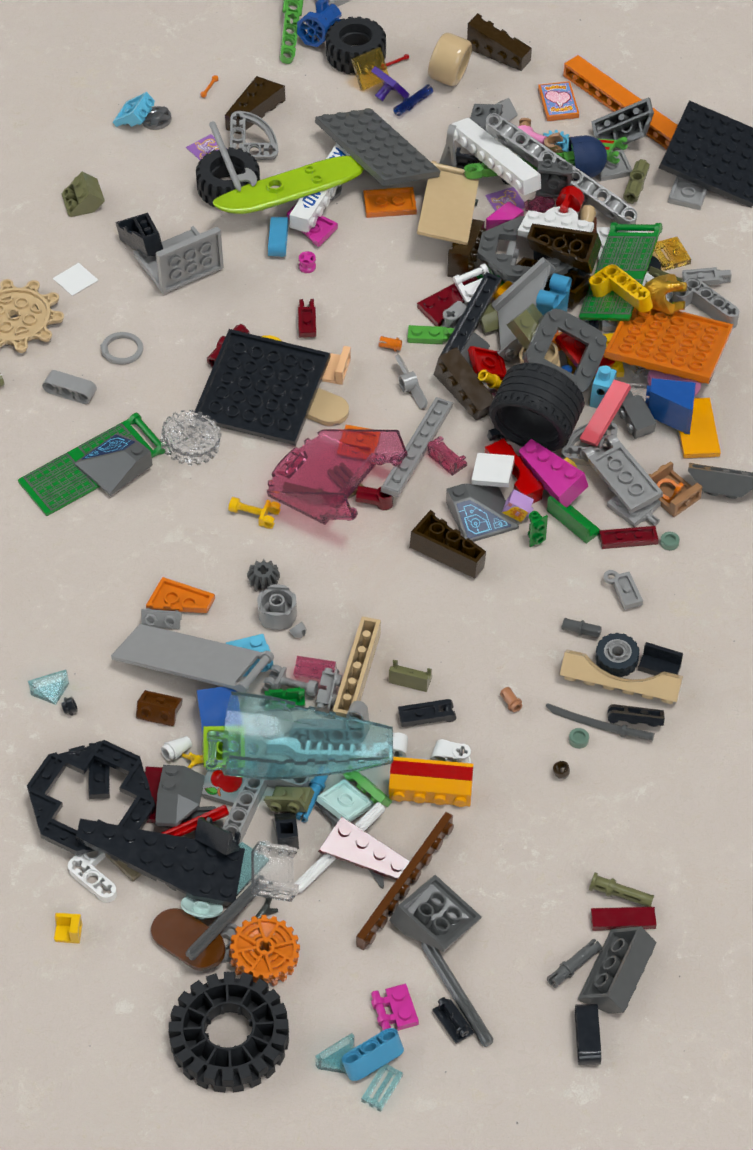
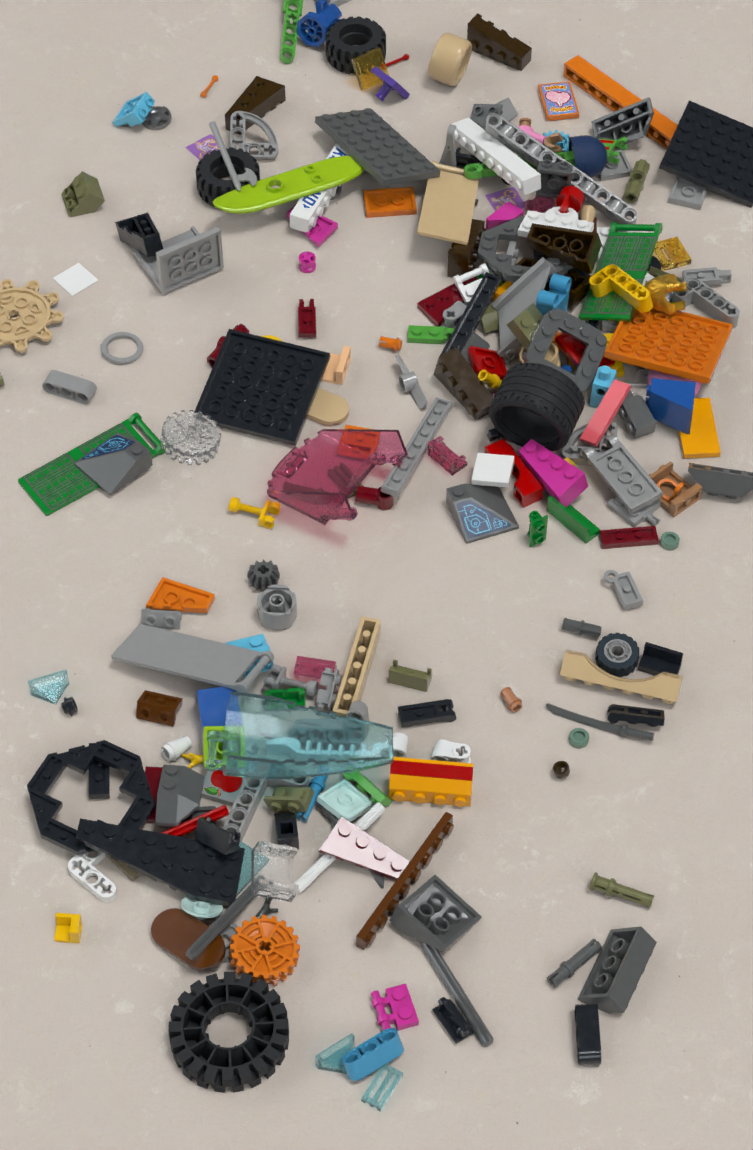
dark azure beam [268,217,288,257] -> none
light grey hinge [289,622,307,638] -> none
clear blue pin [393,84,433,116] -> none
dark brown wedge [409,510,486,579] -> none
lavender brick [502,489,534,523] -> none
dark red tile [591,907,657,931] -> none

